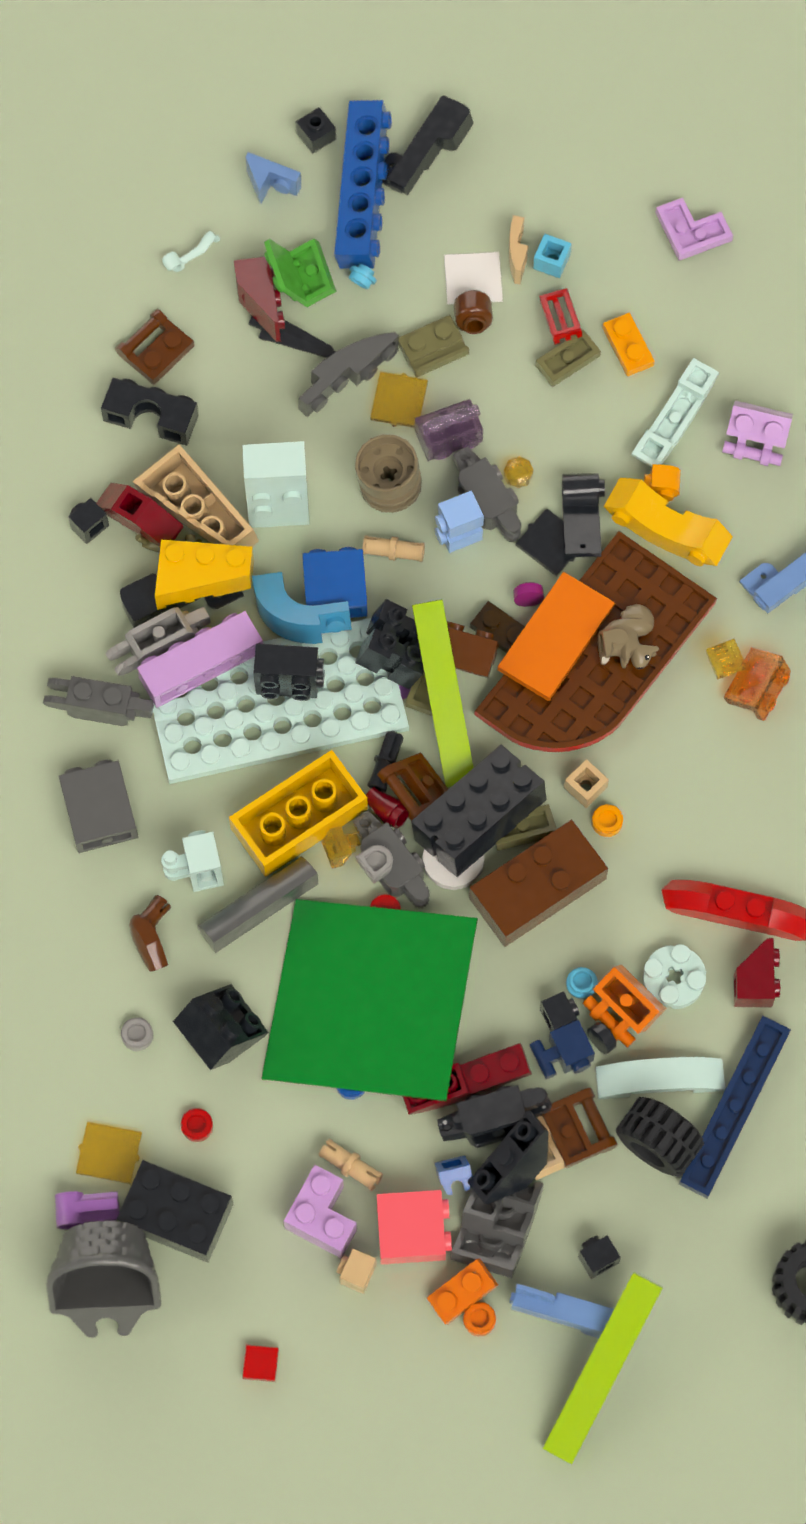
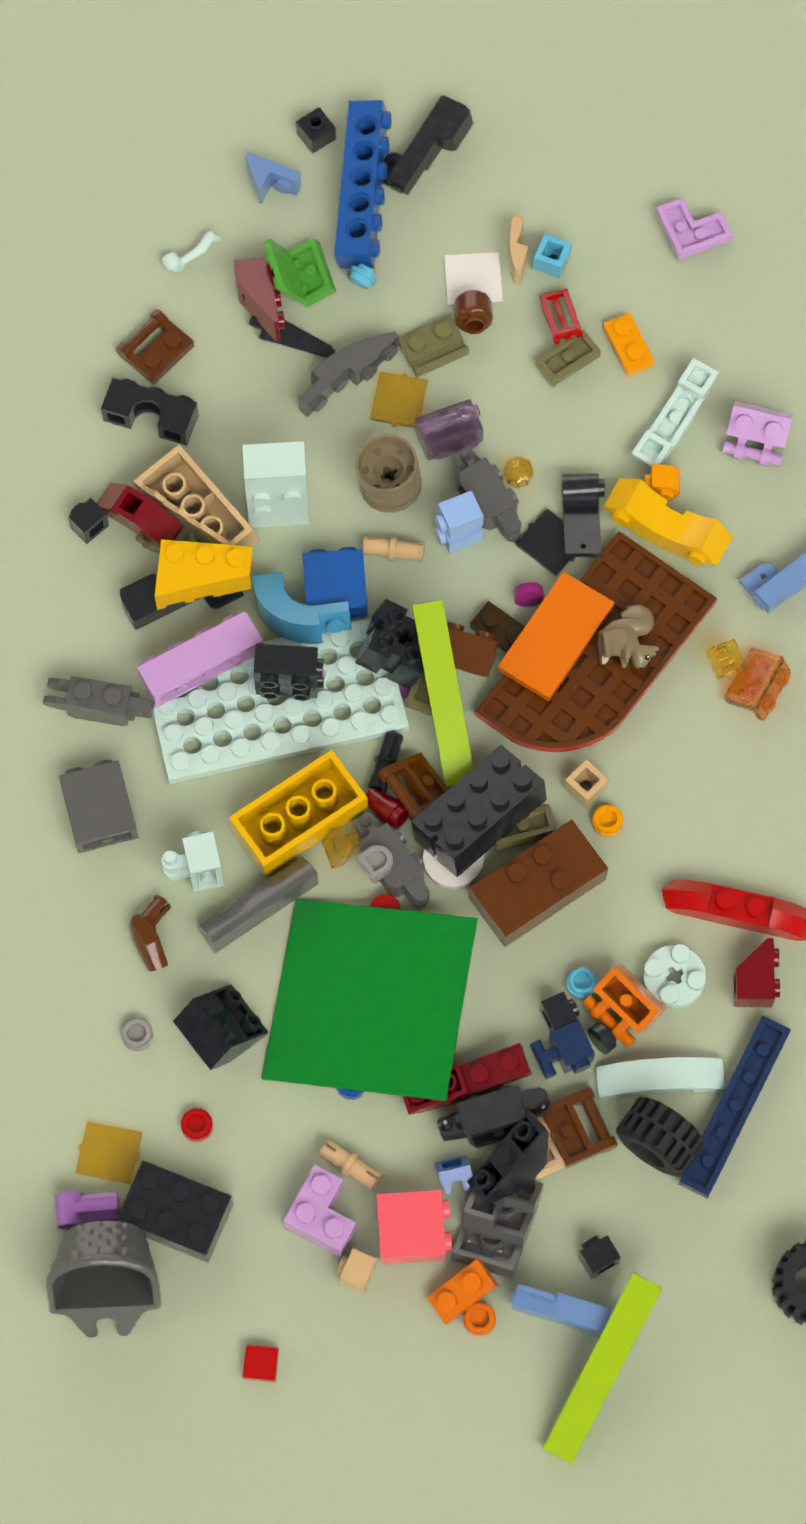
light grey hinge [106,607,211,676] -> none

